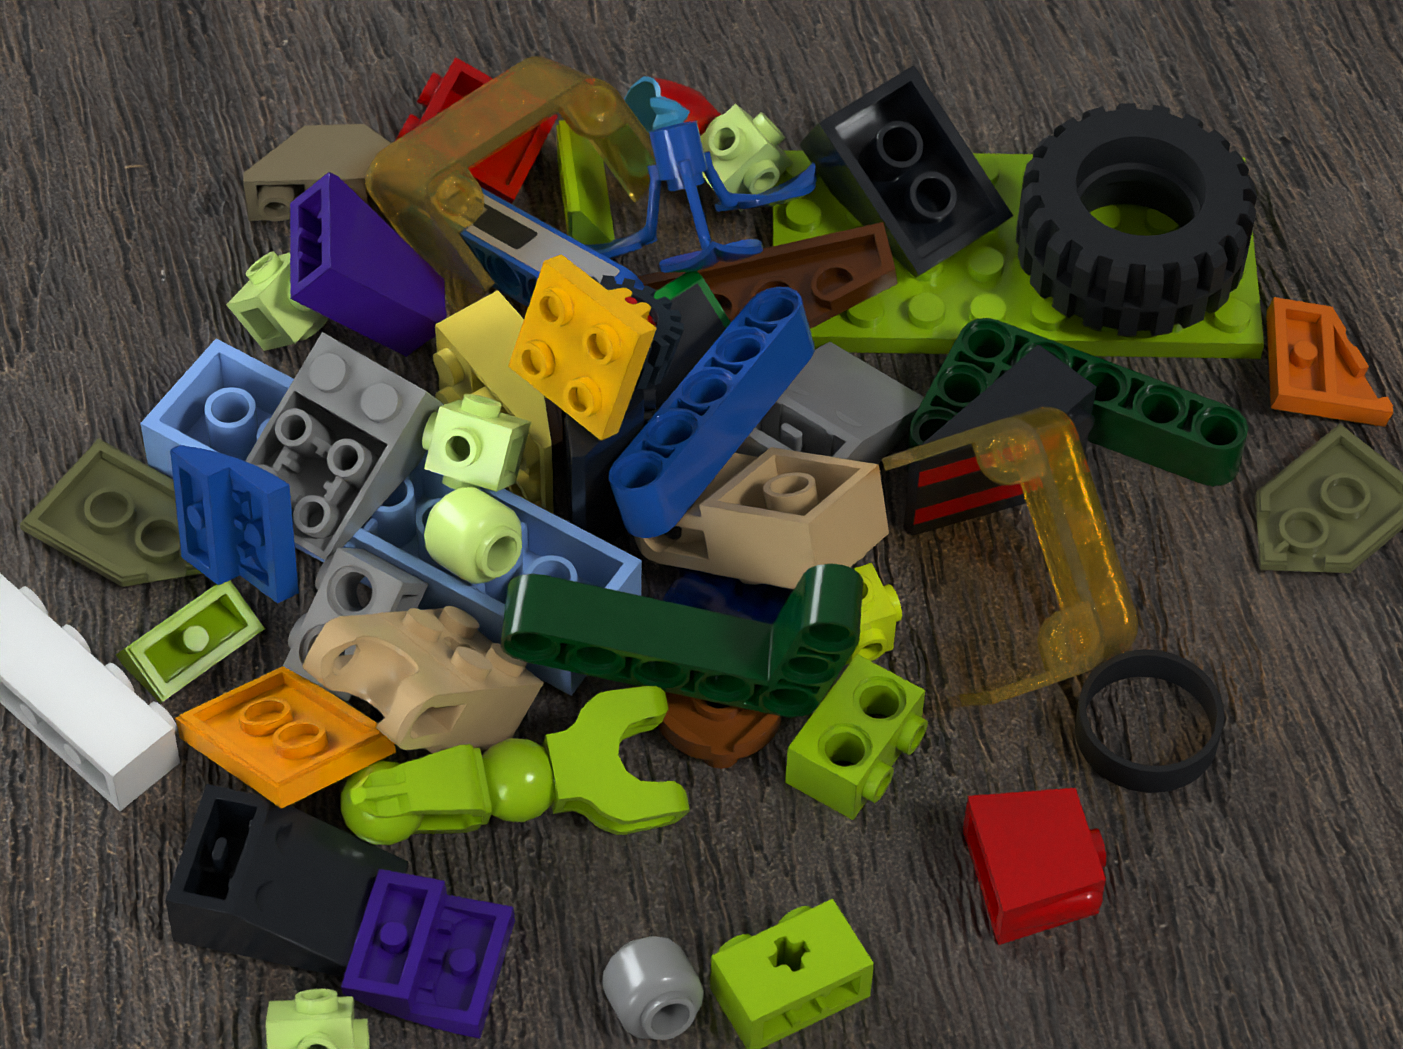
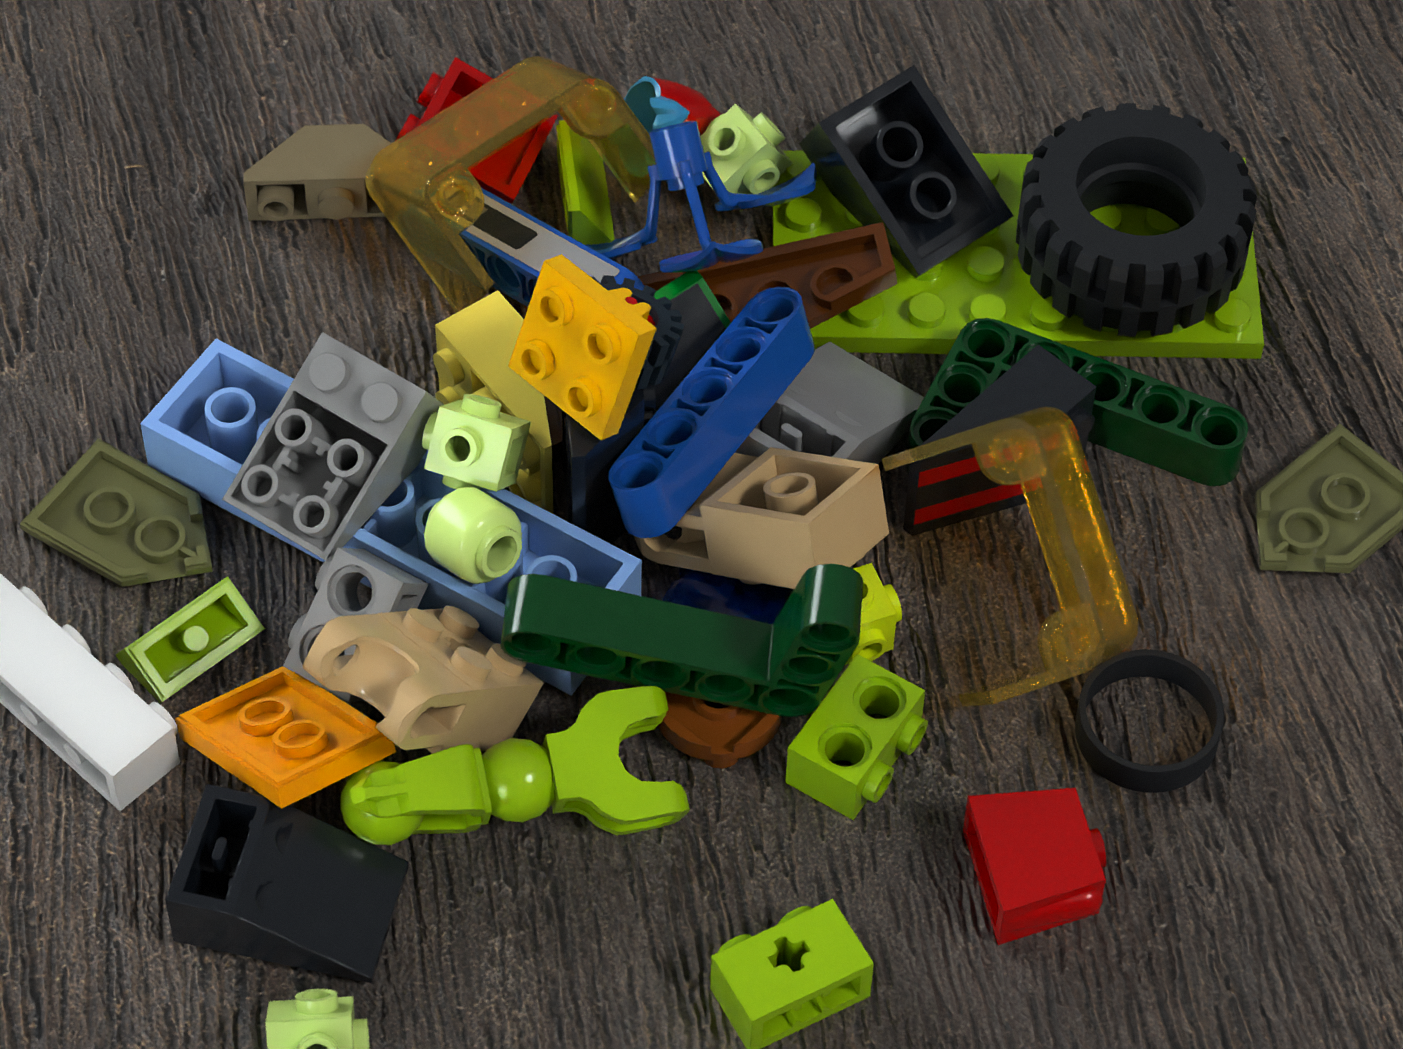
blue slope [170,445,299,603] -> none
yellowish green brick [226,251,328,351] -> none
dark purple slope [290,172,447,357] -> none
dark purple slope [341,869,515,1039] -> none
light grey head [602,936,704,1040] -> none
orange wing [1266,297,1394,427] -> none

